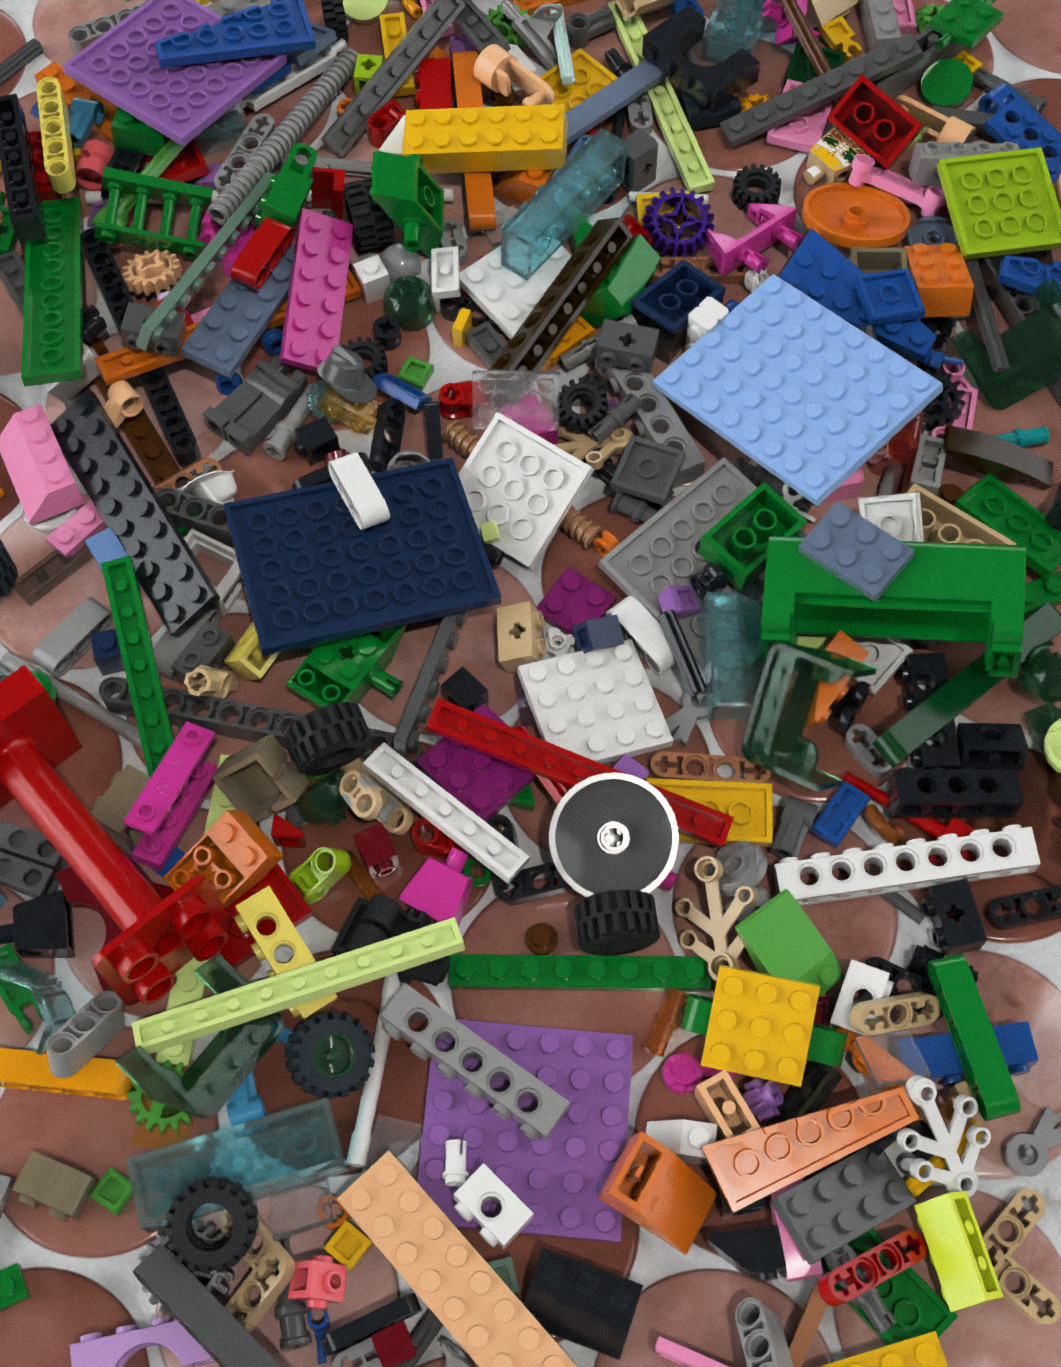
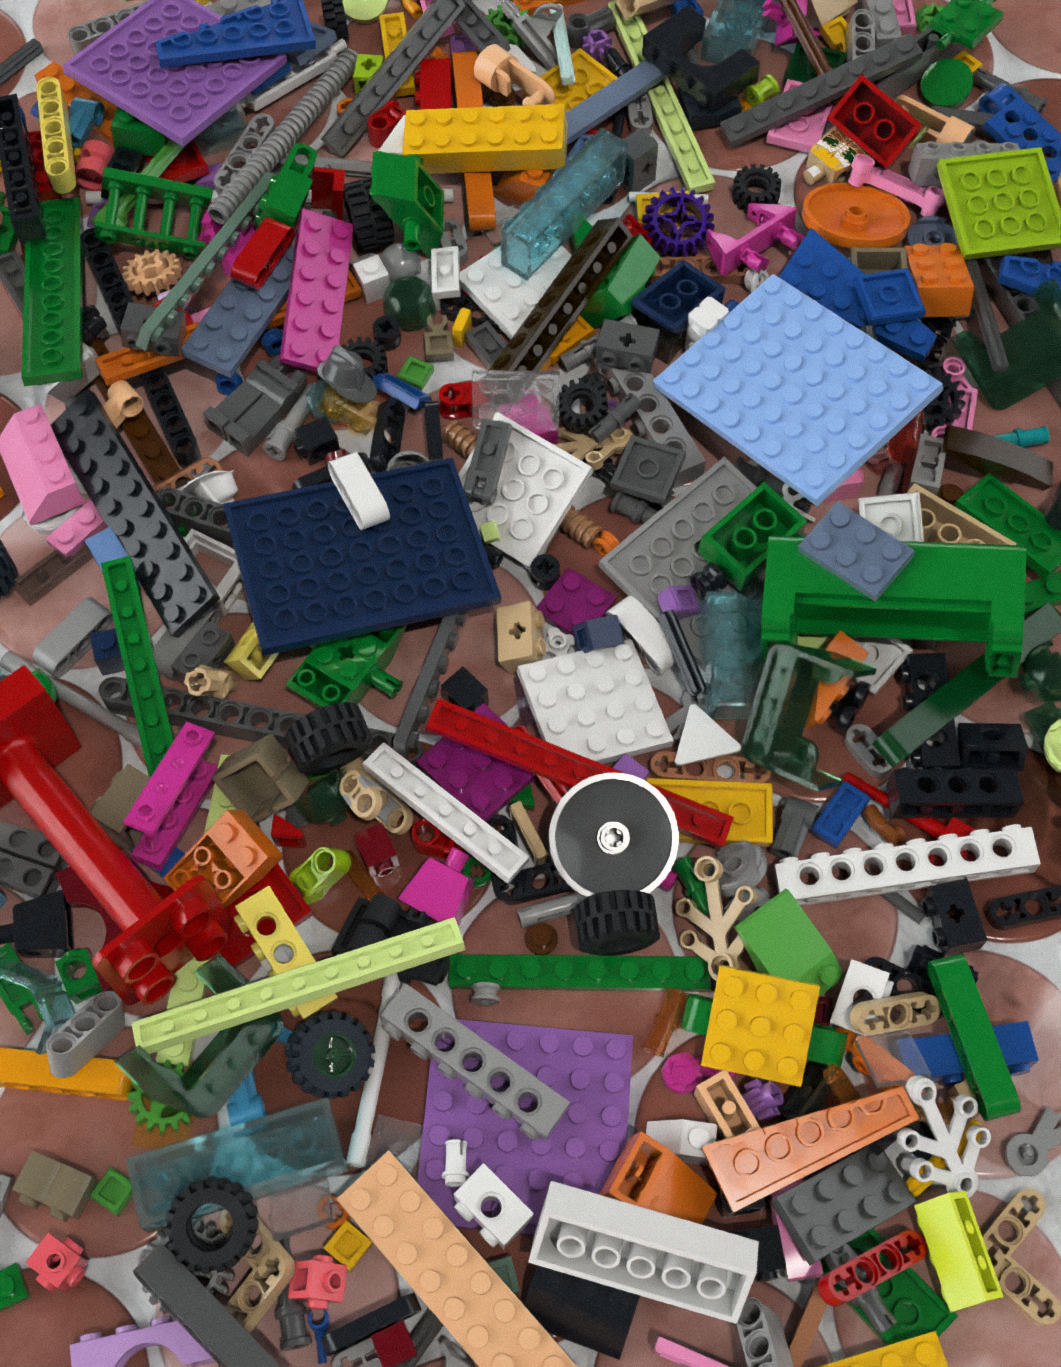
blue hand [923,350,963,369] -> none
none -> coral brick [25,1233,89,1292]
none -> green brick [55,947,104,1004]
none -> dark tan plate [424,315,454,361]
none -> dark grey plate [464,418,513,504]
none -> light grey bush [471,982,500,1006]
none -> tan tile [510,801,548,866]
none -> light grey pin [517,891,587,929]
none -> white brick [528,1181,759,1324]
none -> black wheel [531,554,560,591]
none -> medium lavender gear [582,29,612,62]
none -> green pin [672,856,710,918]
none -> white piece [675,704,741,766]
none -> lime bush [745,74,780,107]
none -> clear orange axle [823,1064,861,1104]
none -> light grey beam [846,9,875,63]

